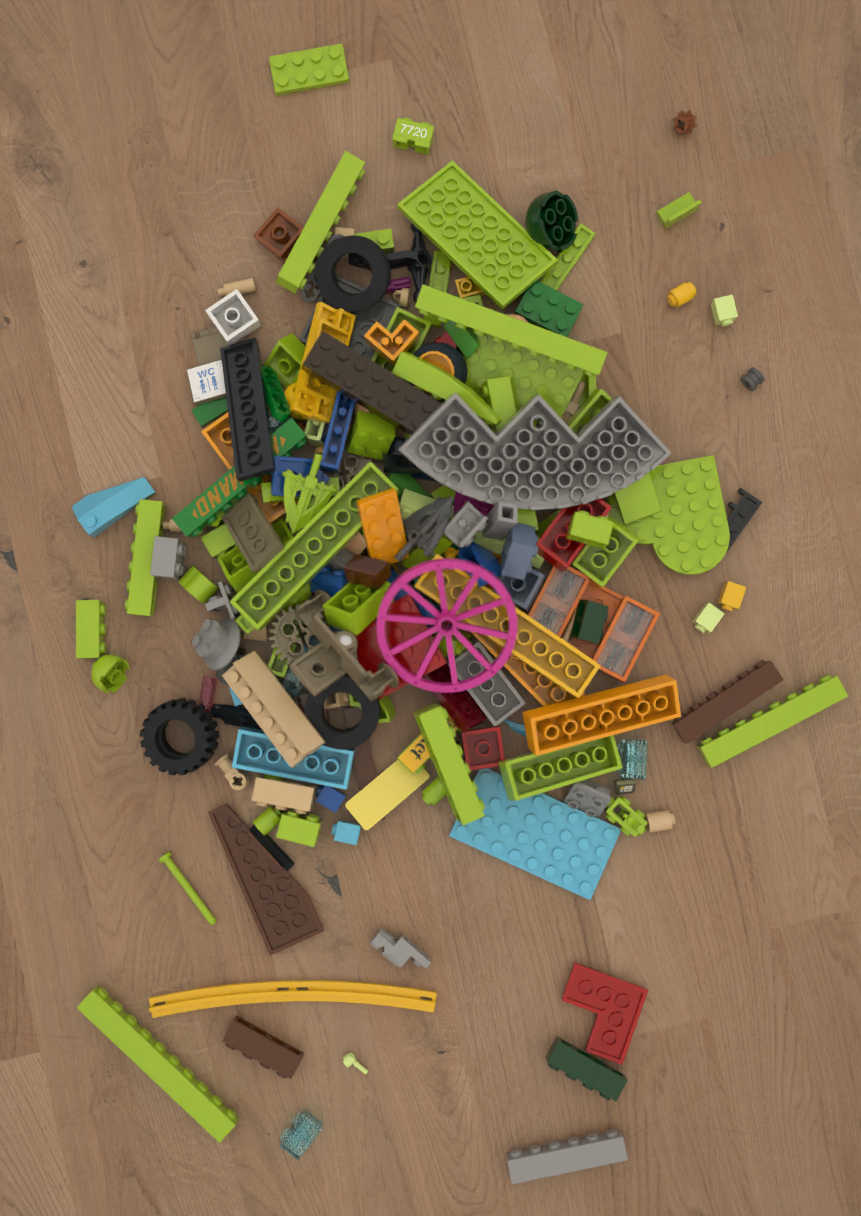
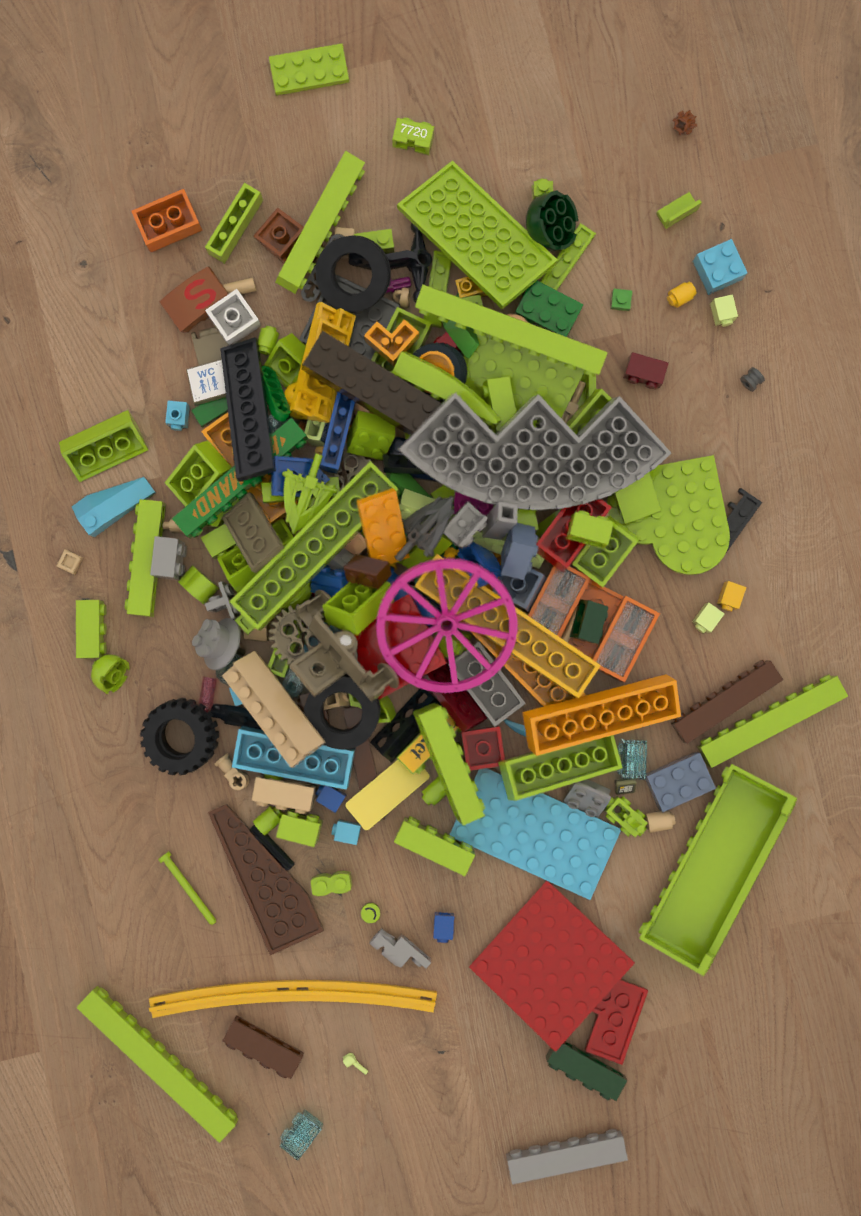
none -> tan tile [57,549,83,575]
none -> lime slope [59,410,148,482]
none -> orange brick [131,189,203,252]
none -> dark orange slope [159,266,229,333]
none -> medium azure brick [165,401,190,431]
none -> lime brick [165,440,232,507]
none -> lime brick [205,183,263,264]
none -> lime brick [258,326,279,356]
none -> lime brick [311,871,352,896]
none -> lime tile [361,903,380,923]
none -> black fence [370,688,443,763]
none -> lime brick [394,816,475,876]
none -> blue brick [433,912,454,943]
none -> red plate [469,881,635,1052]
none -> lime brick [532,179,553,201]
none -> bright green plate [611,289,632,311]
none -> dark red brick [623,352,669,389]
none -> lime windscreen [638,764,797,976]
none -> sand blue brick [643,752,716,812]
none -> medium azure brick [693,239,748,295]

